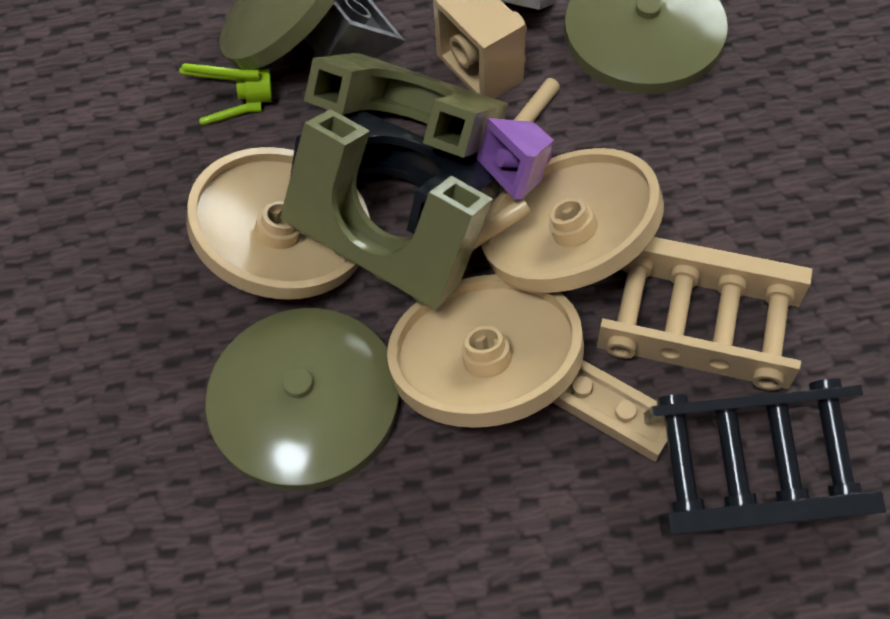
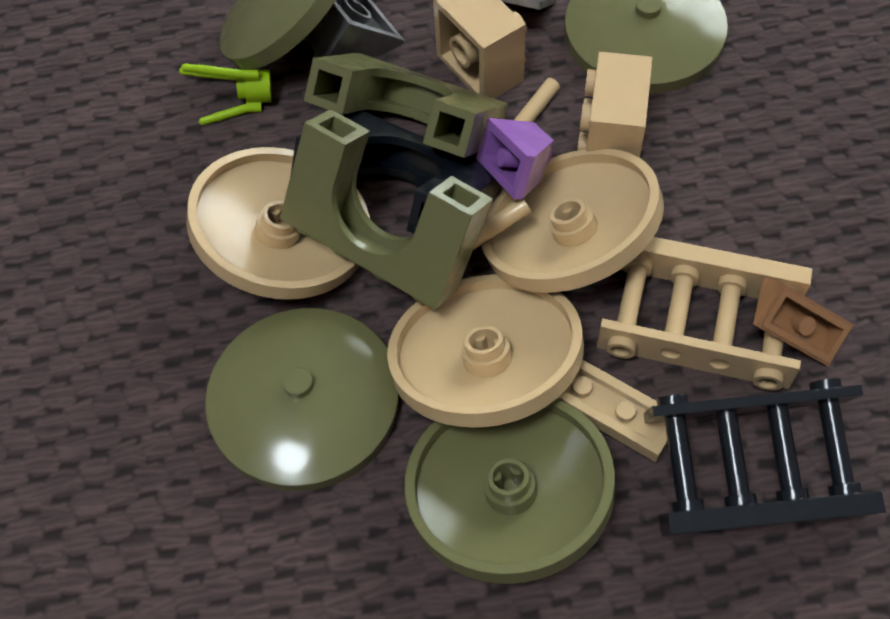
none -> olive dish [405,399,615,584]
none -> tan brick [577,52,653,158]
none -> medium nougat slope [753,276,854,367]

